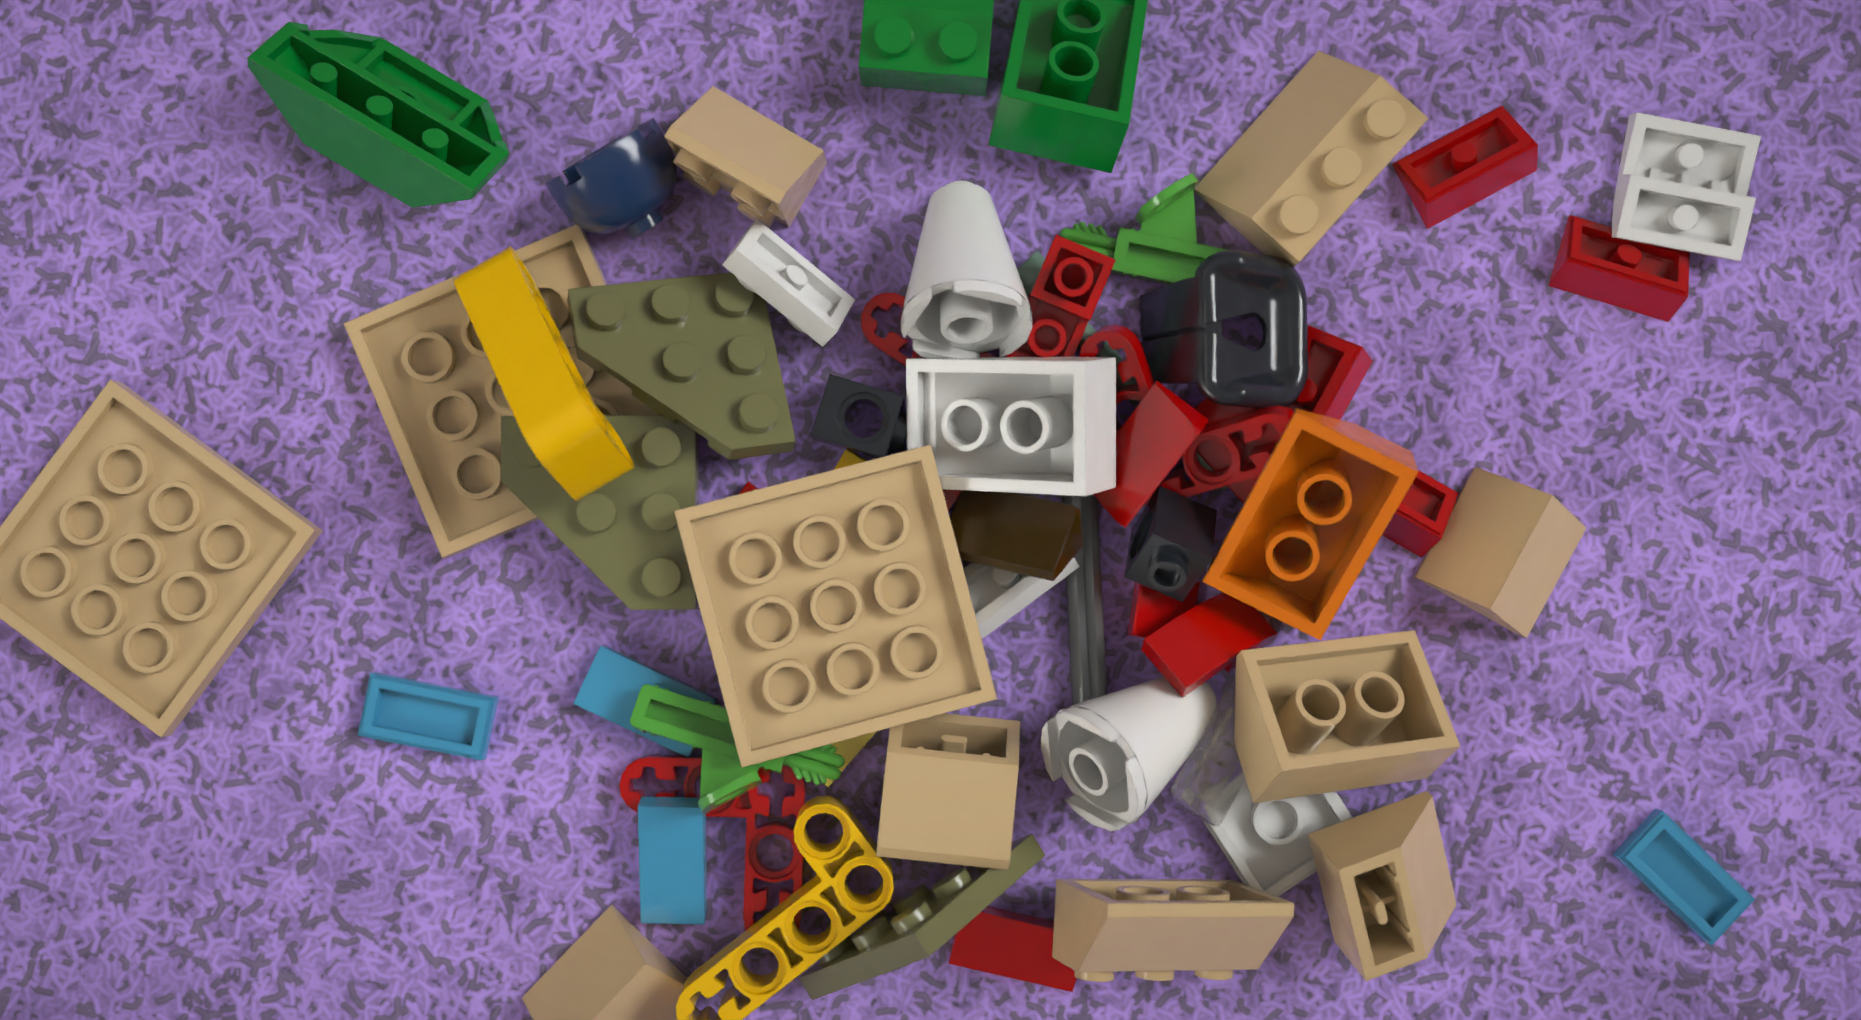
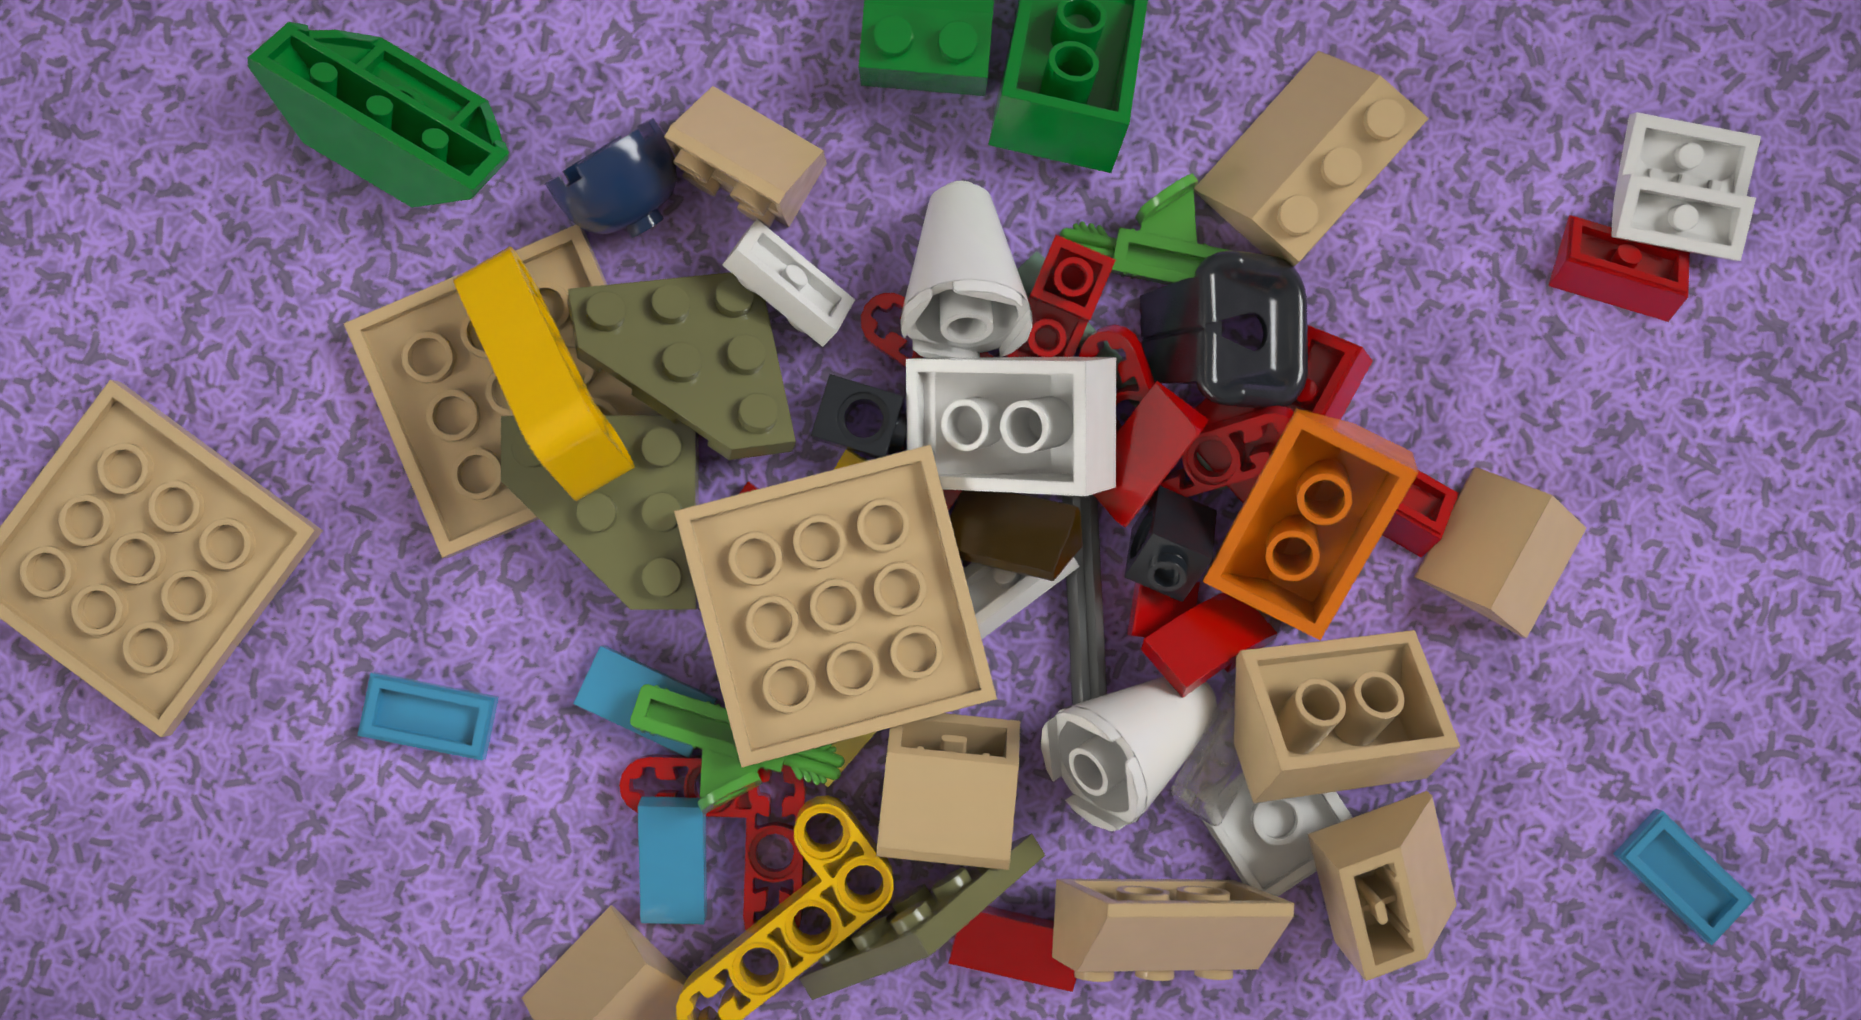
red slope [1392,105,1538,229] -> none

